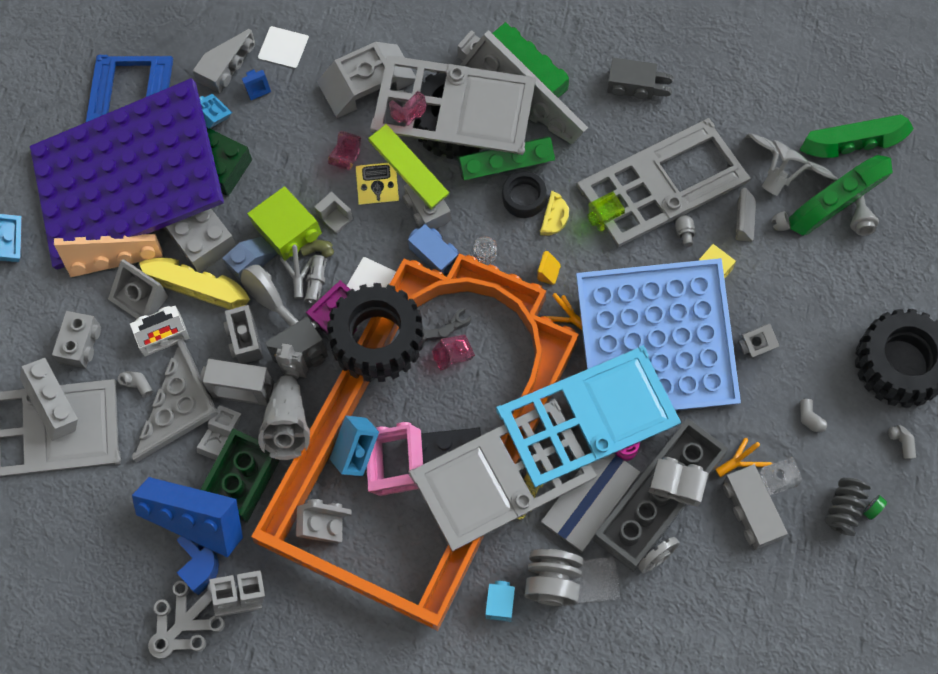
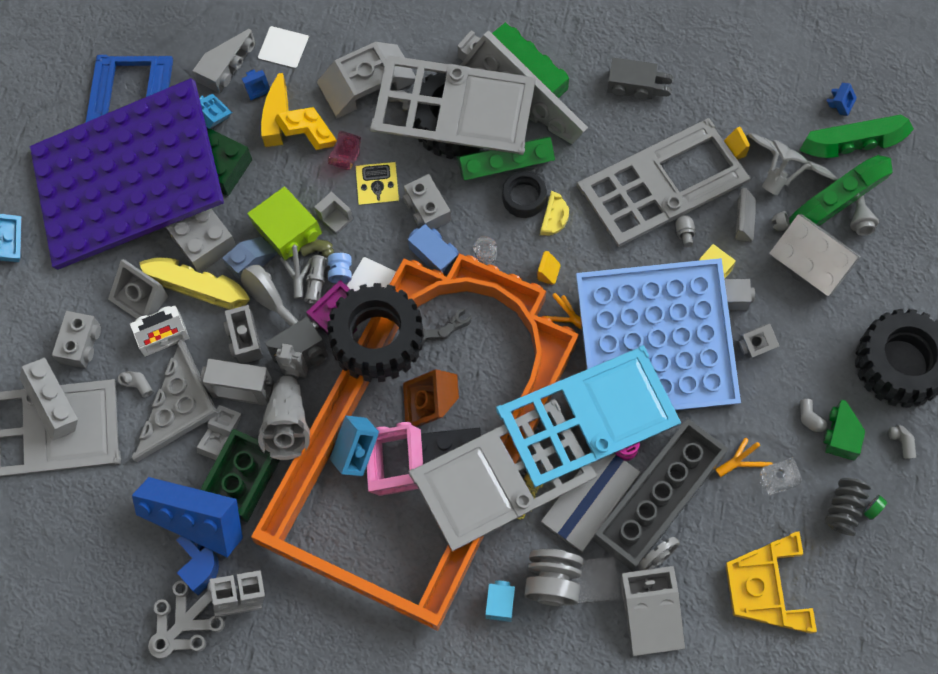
light nougat wing [54,234,163,277] -> none
light grey bracket [296,499,352,544] -> none
lime tile [368,124,449,210] -> none
clear pink bracket [389,91,426,126] -> none
clear pink bracket [432,335,475,371] -> none
clear neon green bracket [587,191,625,232] -> none
light grey brick [648,457,709,507] -> none
light grey brick [722,464,788,550] -> none
none -> yellow slope [261,73,289,147]
none -> yellow plate [275,107,337,150]
none -> light blue wheel [328,253,352,284]
none -> dark orange slope [403,369,459,427]
none -> light grey slope [620,566,685,656]
none -> yellow slope [724,127,750,160]
none -> light grey brick [724,279,755,310]
none -> yellow wing [725,531,817,634]
none -> light grey brick [769,214,861,296]
none -> green slope [823,400,865,461]
none -> blue tile [826,83,857,116]

